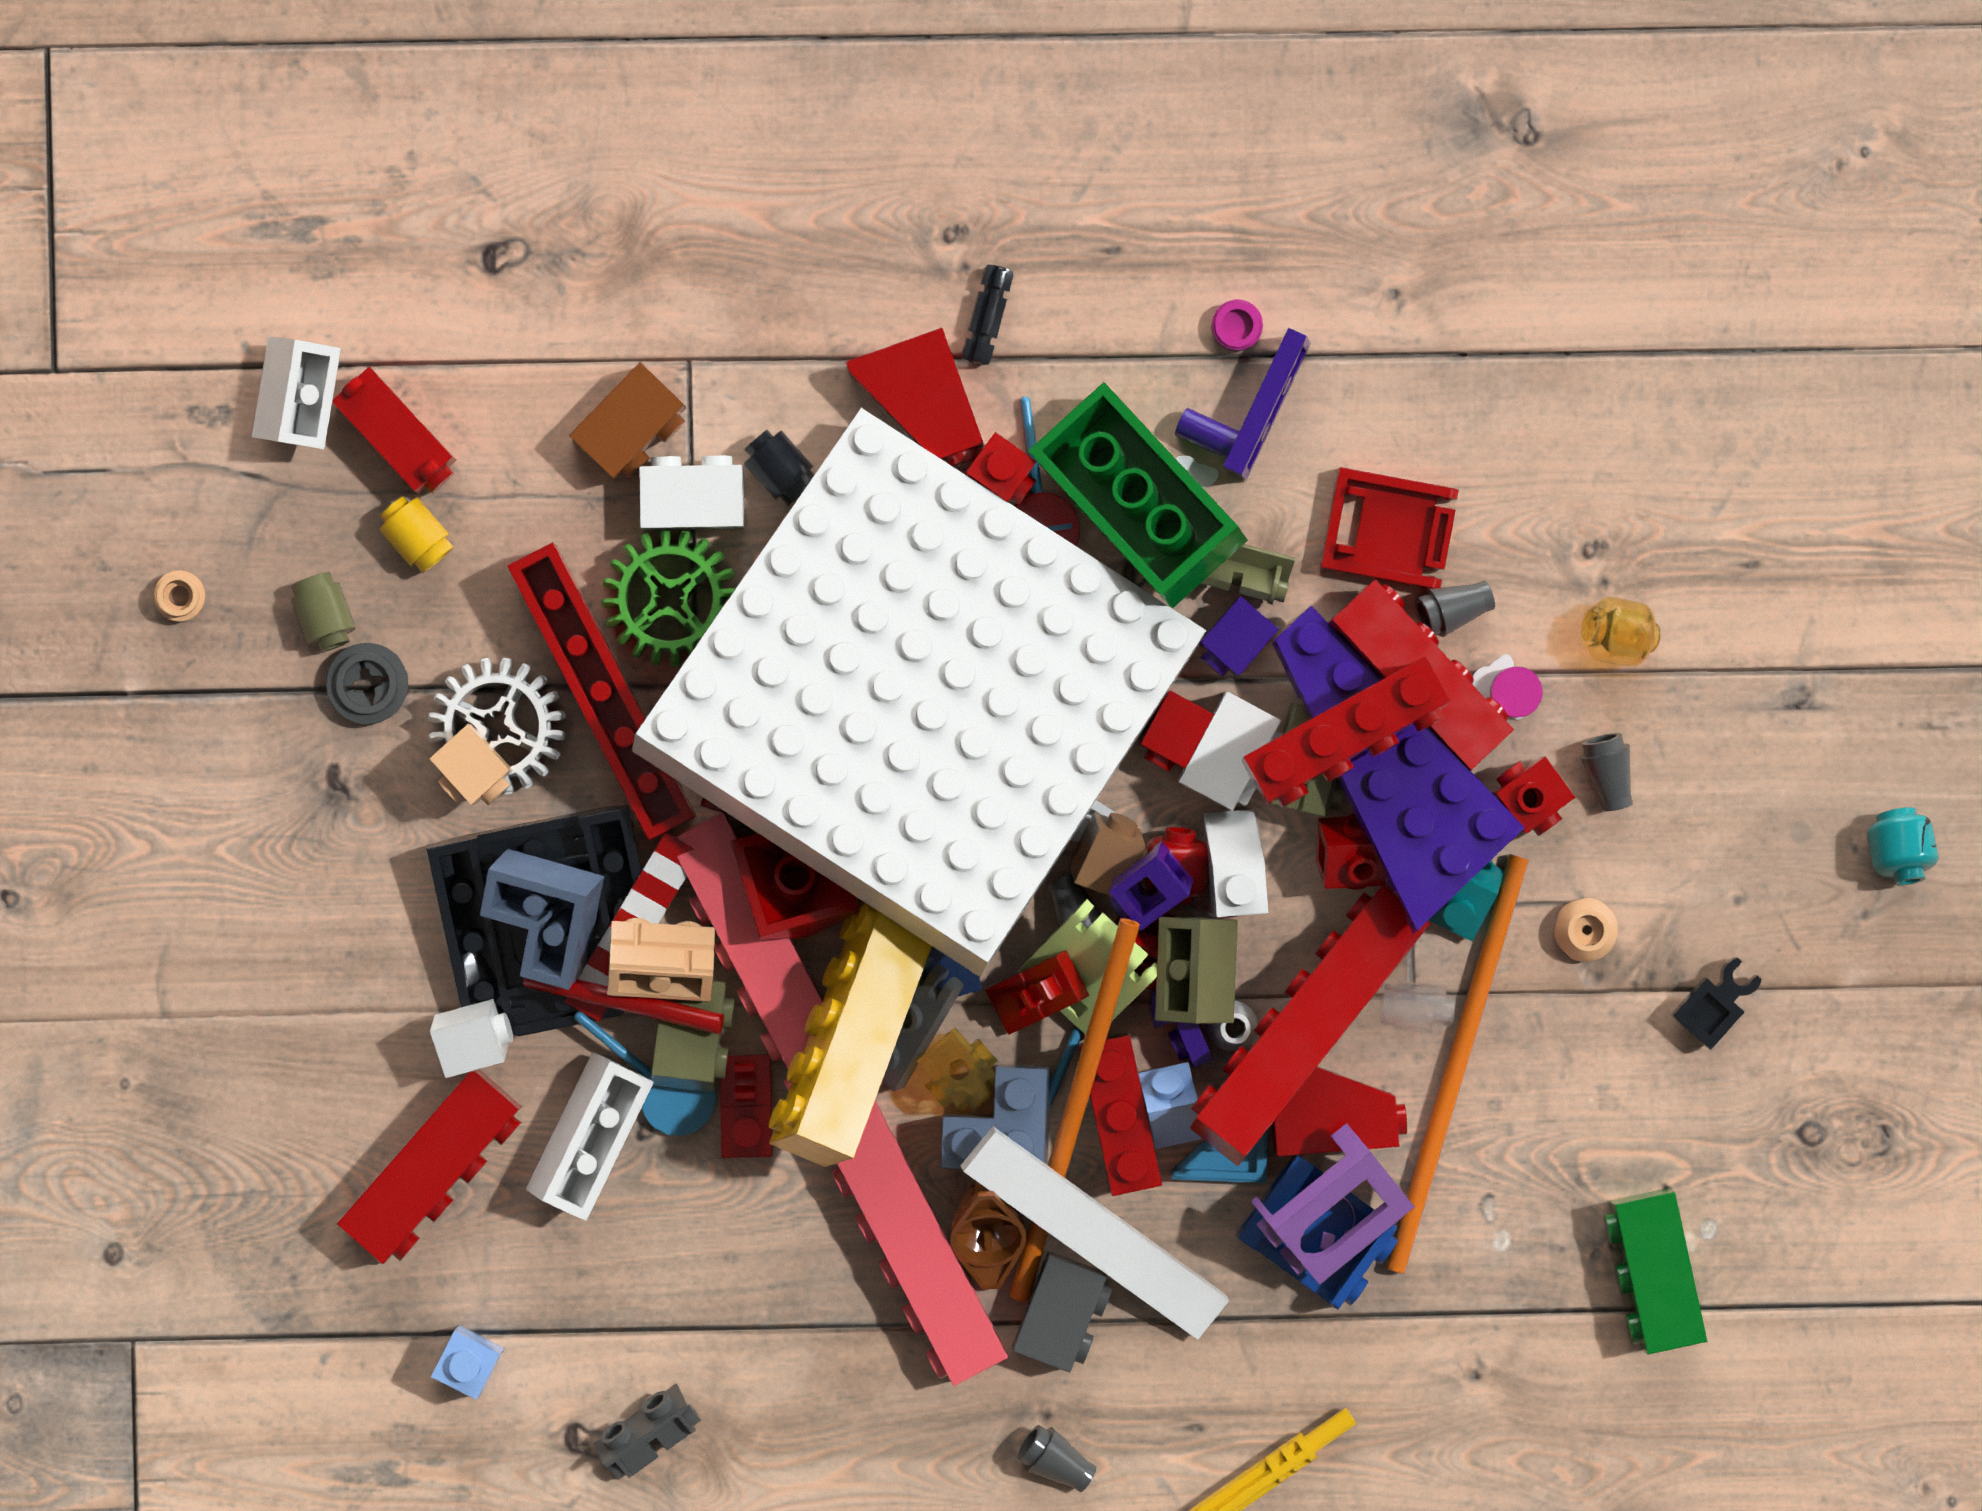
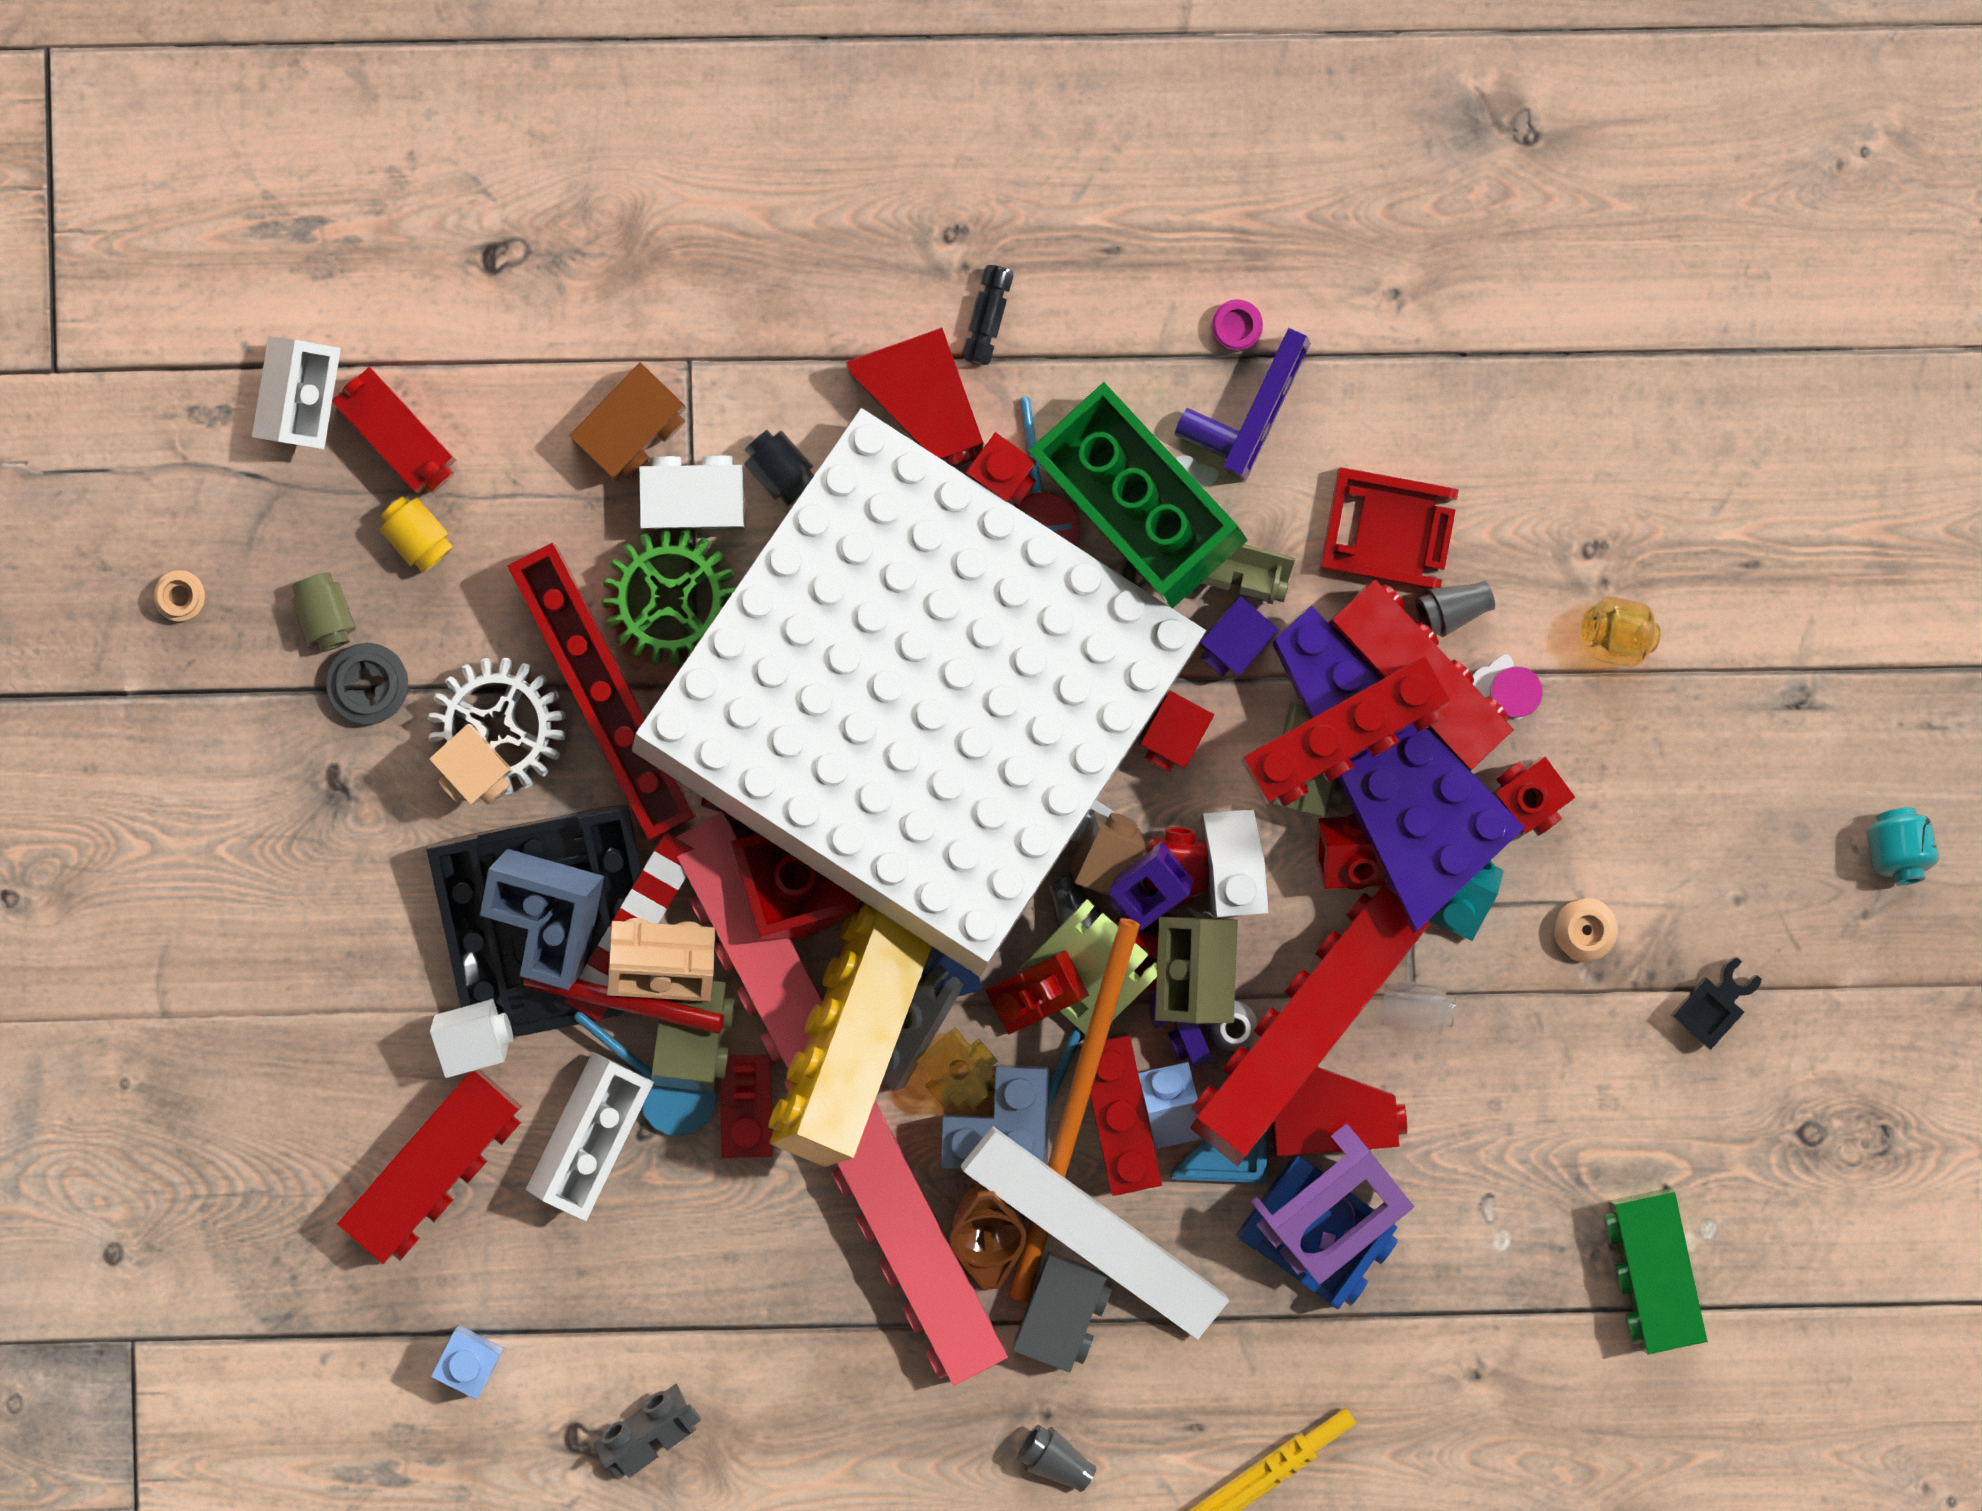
white brick [1177,692,1283,811] -> none
orange piece [1385,854,1529,1274] -> none
dark grey cone [1580,733,1633,811] -> none

